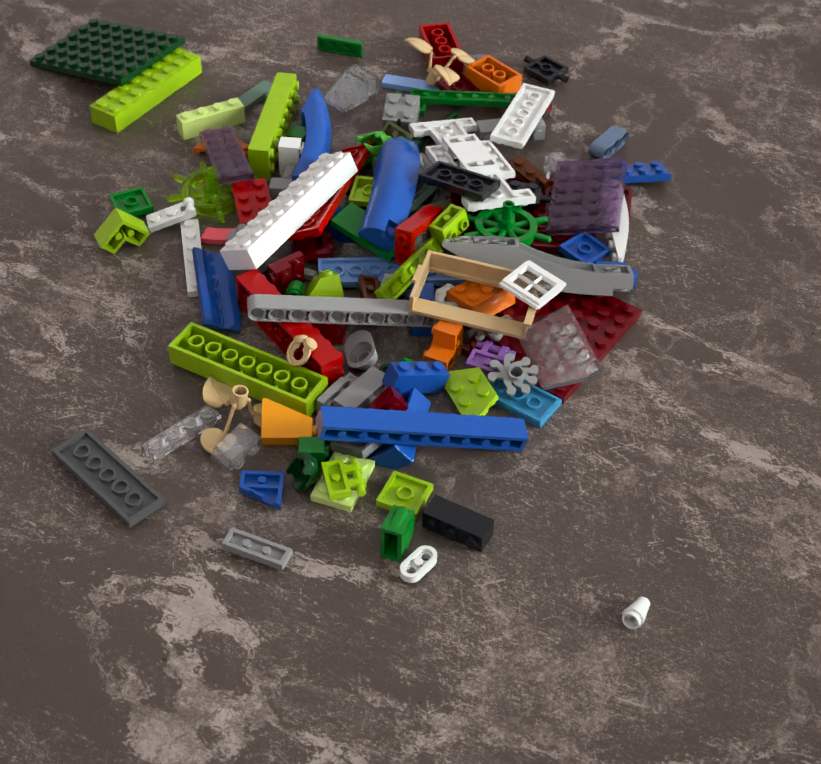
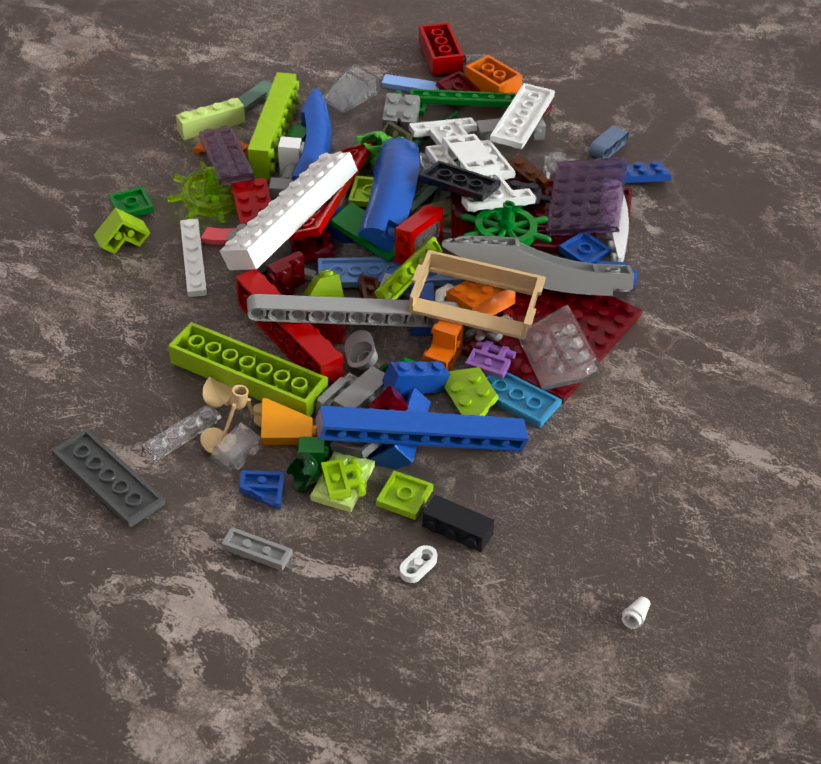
dark green plate [29,19,186,86] -> none
lime brick [90,47,202,133] -> none
white plate [146,197,197,233] -> none
blue plate [192,247,242,333] -> none
green brick [284,280,306,296] -> none
tan piece [287,334,317,366] -> none
green tile [317,34,363,58] -> none
green torso [380,505,415,563] -> none
tan plant [404,37,475,86] -> none
lime brick [428,204,470,246] -> none
light grey animal [488,353,539,396] -> none
white piece [499,260,566,310] -> none
black plate [524,55,569,85] -> none

